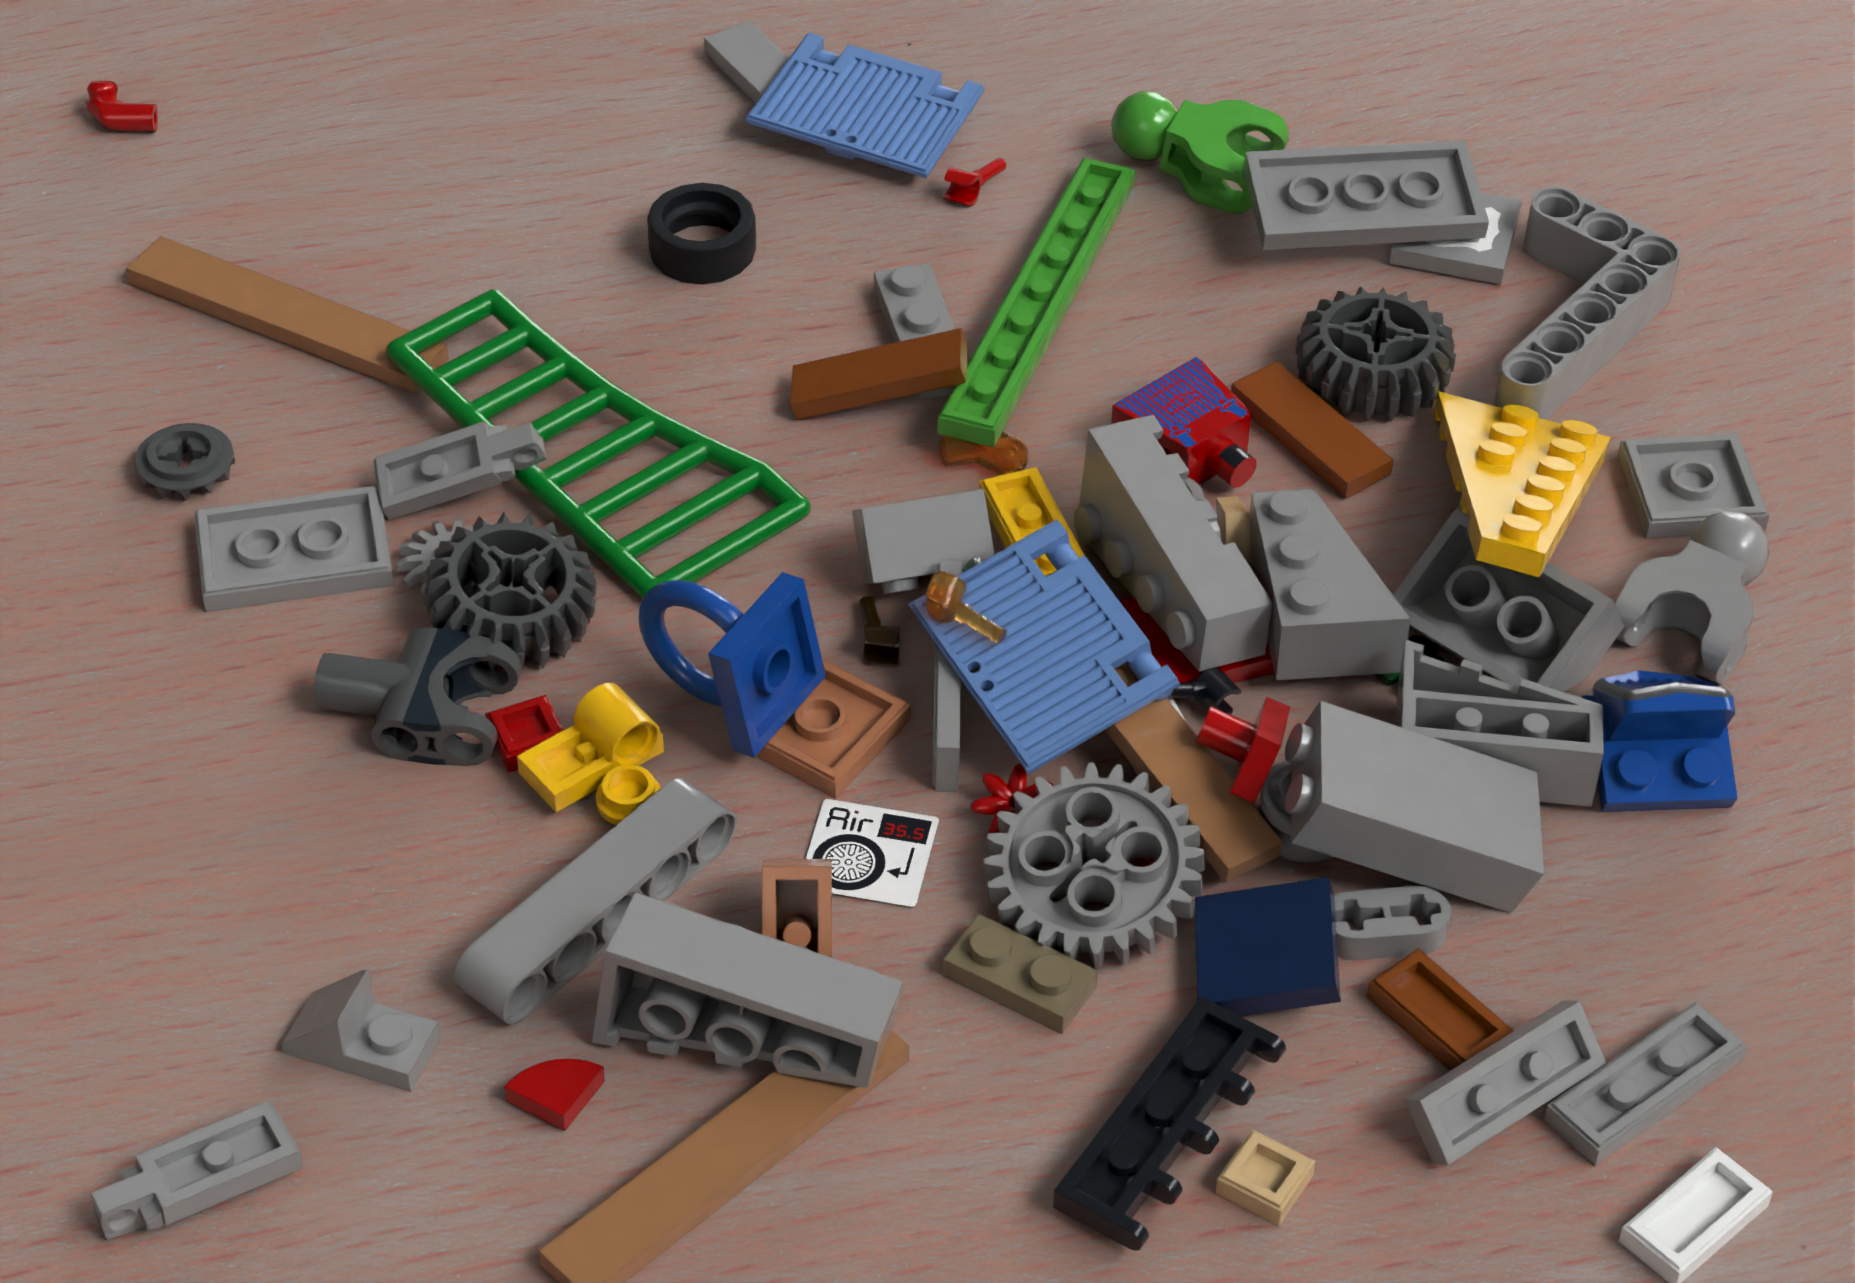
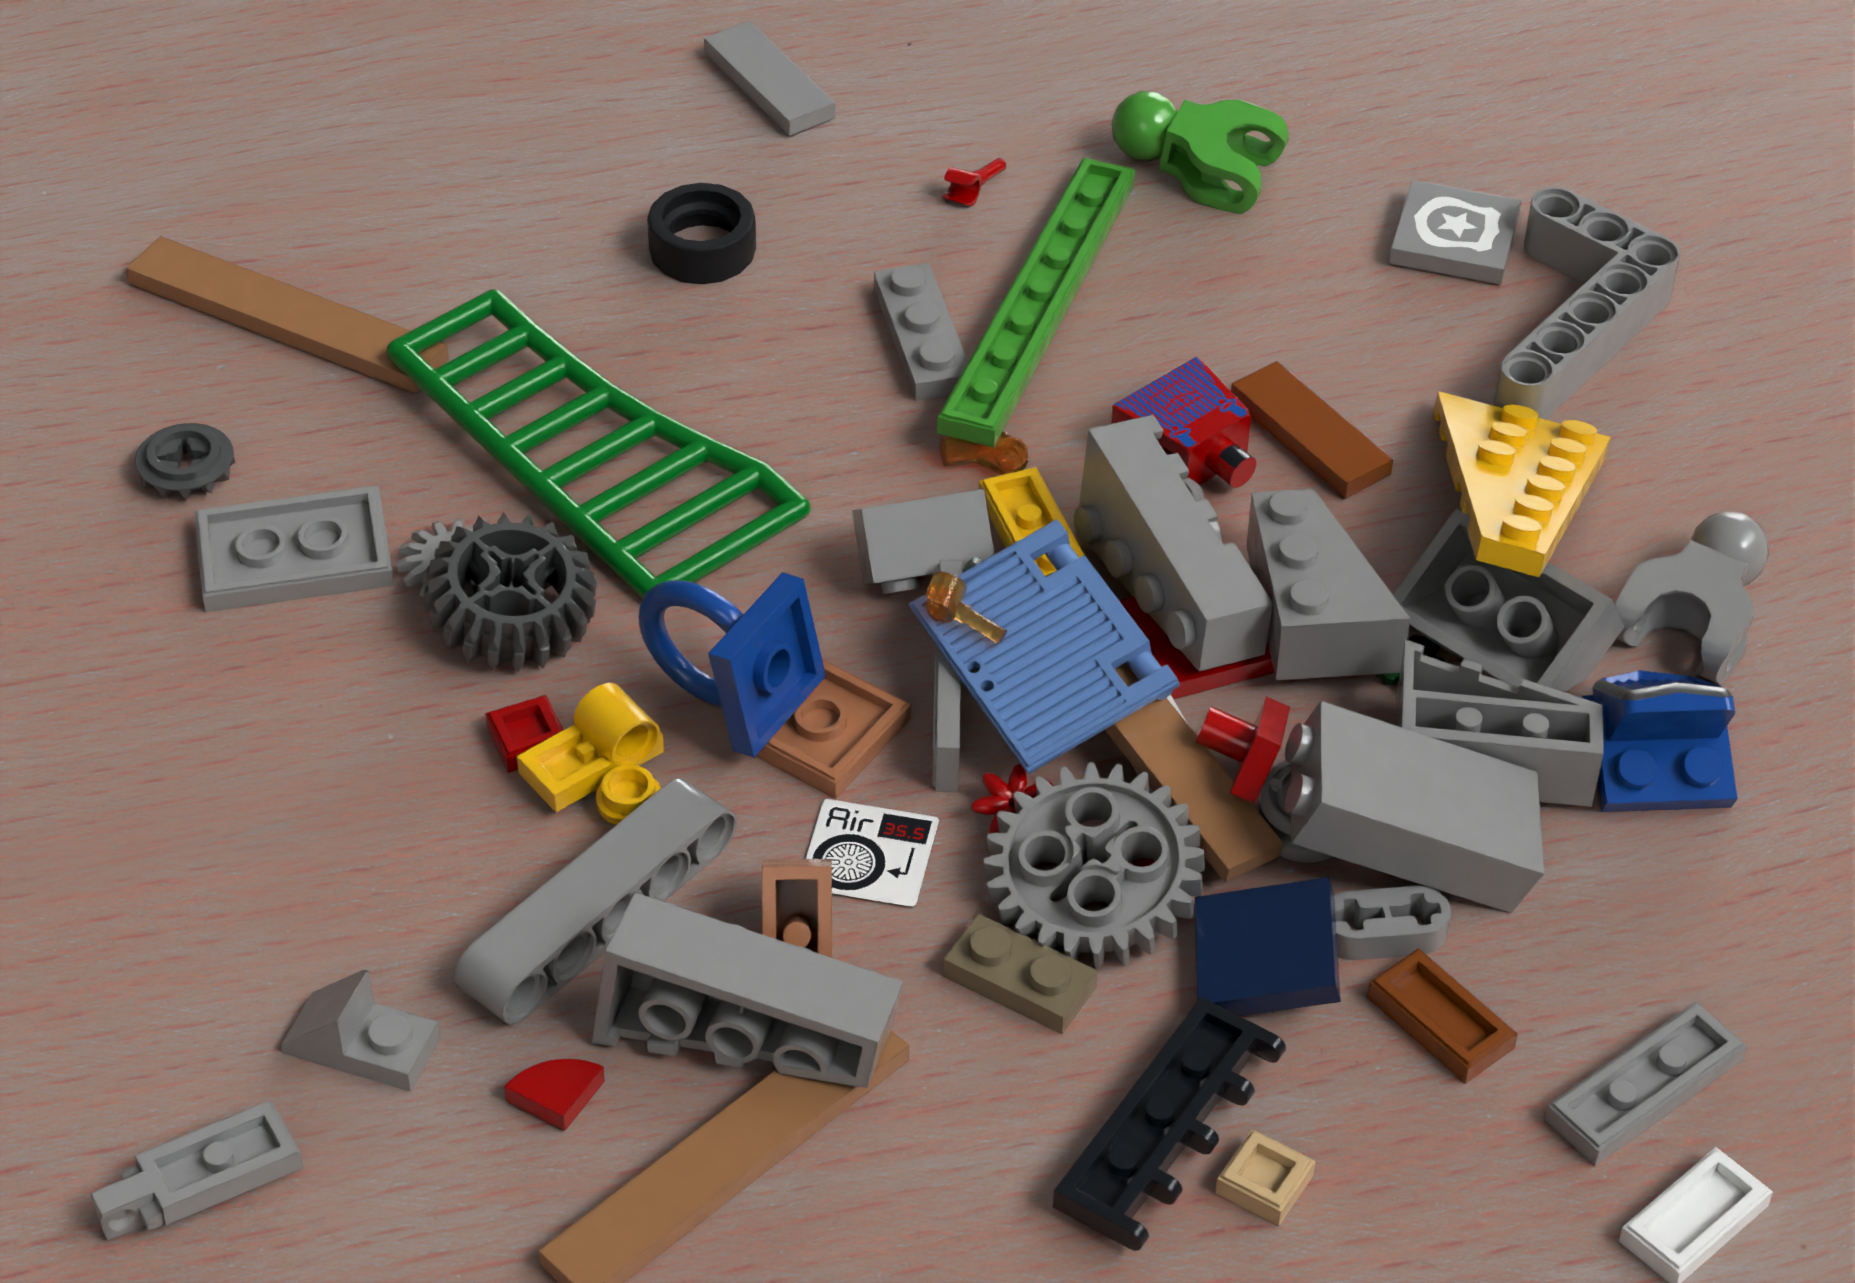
red arm [85,81,158,131] -> none
dark grey connector [314,627,522,766] -> none
light grey hinge [374,421,547,520] -> none
medium blue window [745,32,985,179] -> none
dark orange tile [790,328,968,420] -> none
dark brown hand [859,596,900,665] -> none
black hand [1167,667,1242,714] -> none
tan tile [1216,496,1251,568] -> none
light grey plate [1243,140,1489,250] -> none
dark grey gear [1295,287,1456,422] -> none
light grey plate [1404,1000,1607,1165] -> none
light grey tile [1618,433,1769,539] -> none

